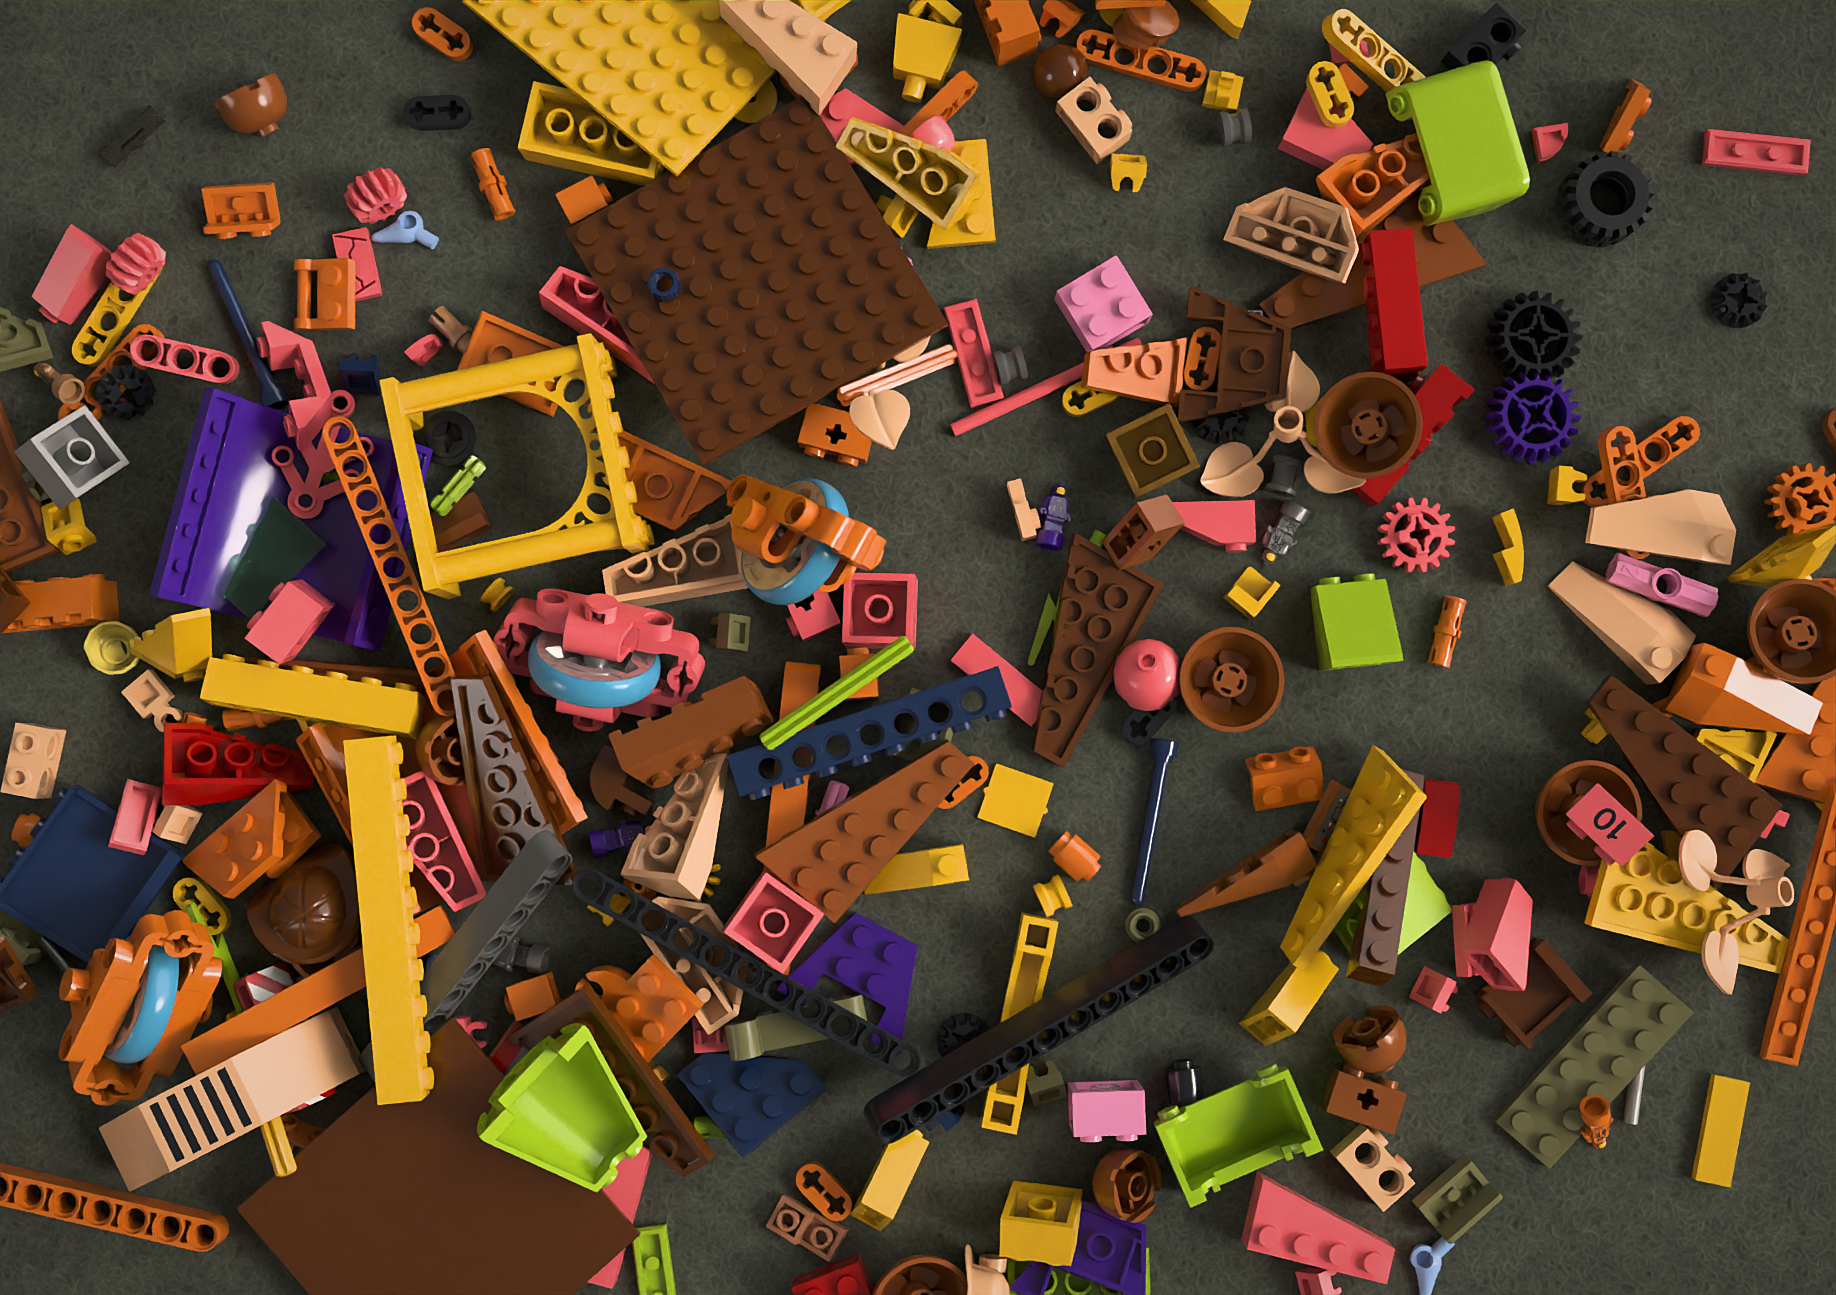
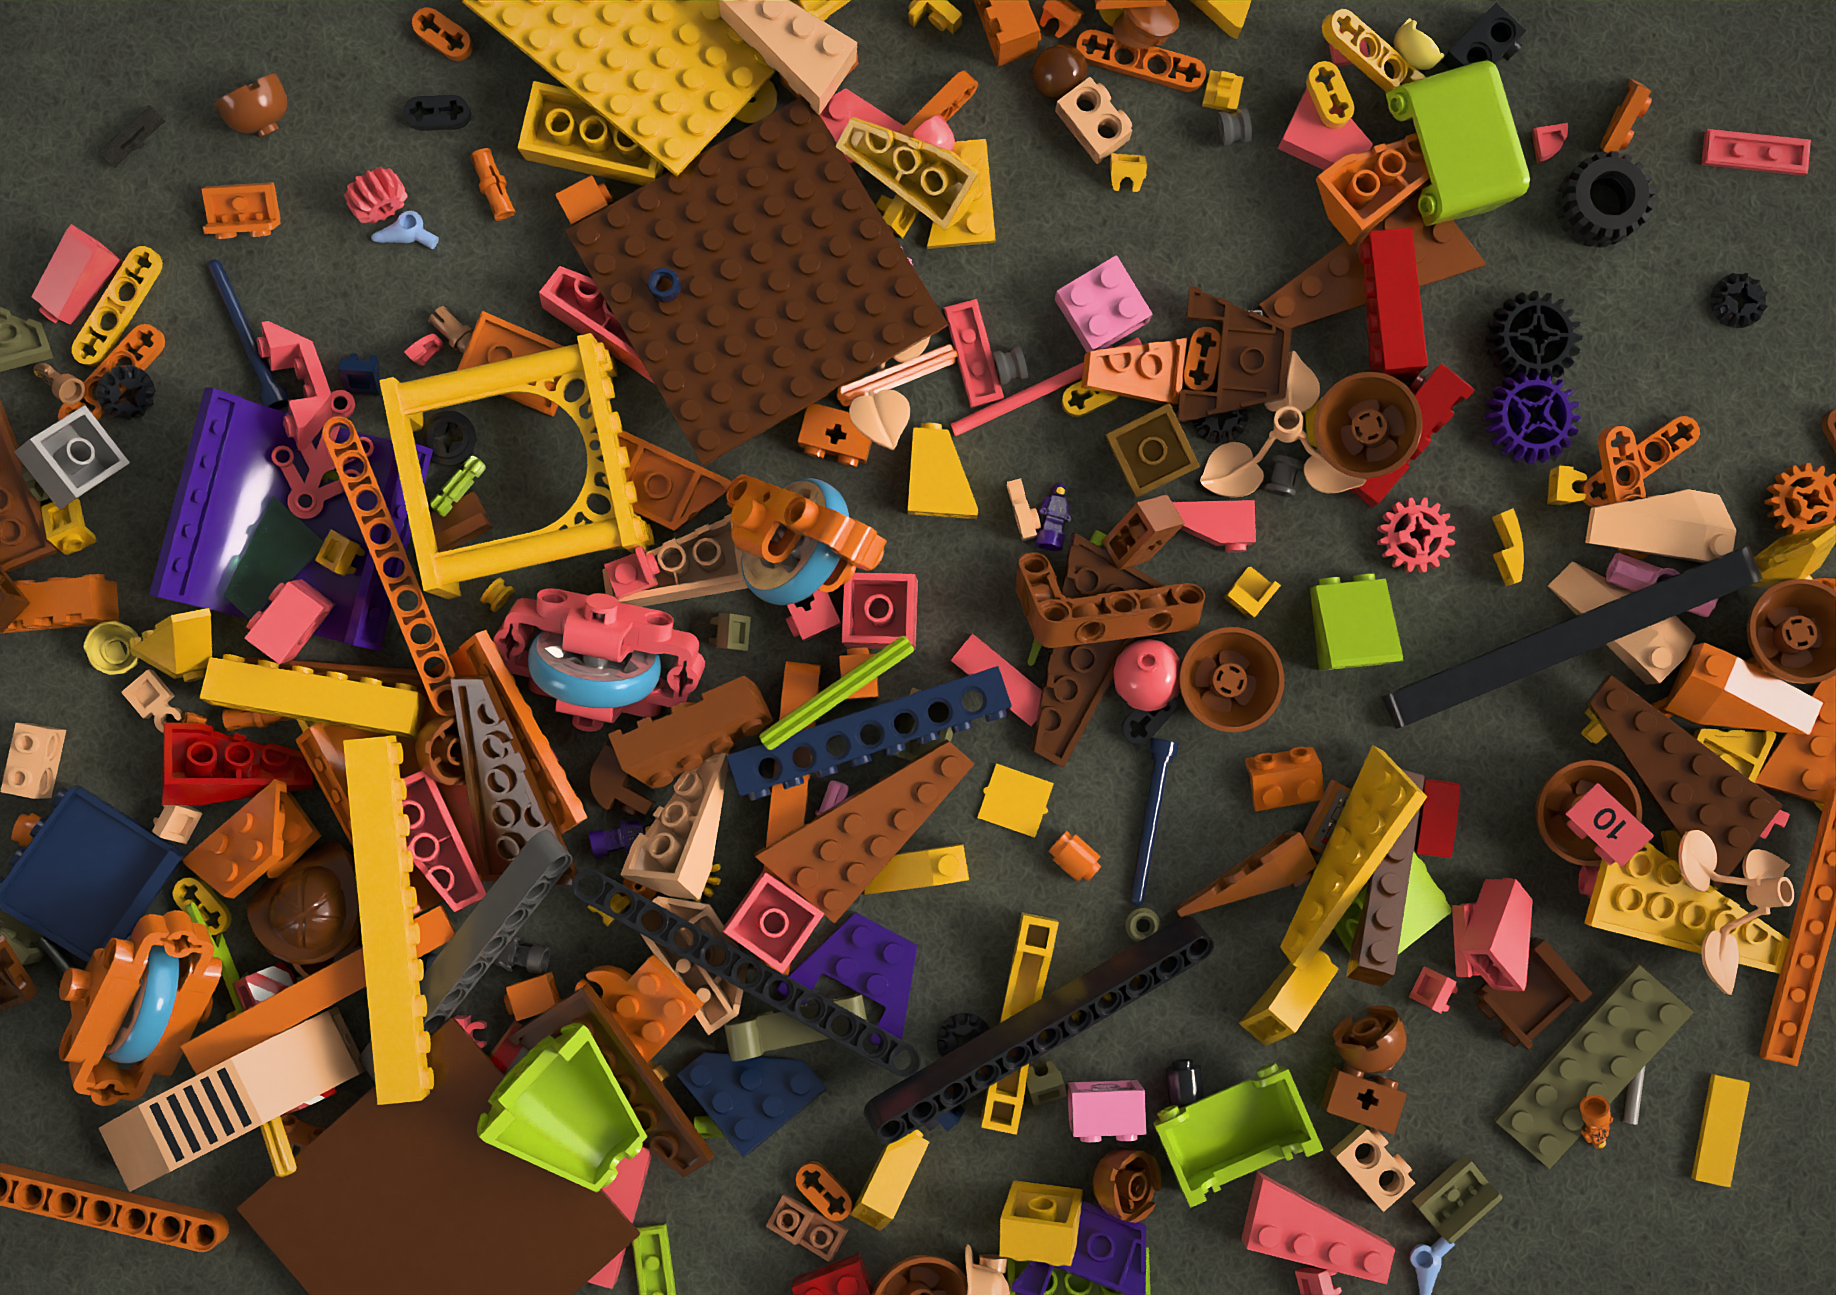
coral gear [106,233,166,295] -> none
coral tile [108,779,162,855] -> none
coral beam [130,335,240,384] -> none
orange plate [294,258,355,331] -> none
coral tile [332,227,383,302] -> none
coral tile [692,1016,729,1053] -> none
yellow torso [893,13,962,103] -> none
orange beam [938,756,989,809] -> none
yellow wheel [1033,874,1073,917] -> none
light nougat wedge [1223,187,1359,284] -> none
flat silver piece [1261,499,1310,565] -> none
orange tile [1339,63,1369,100] -> none
orange pin [1427,595,1467,668] -> none
none -> yellow tile [315,530,365,576]
none -> coral bracket [604,546,660,600]
none -> yellow slope [908,423,978,519]
none -> dark orange beam [1015,553,1205,648]
none -> black beam [1382,546,1763,729]
none -> light yellow hair [1394,18,1444,70]

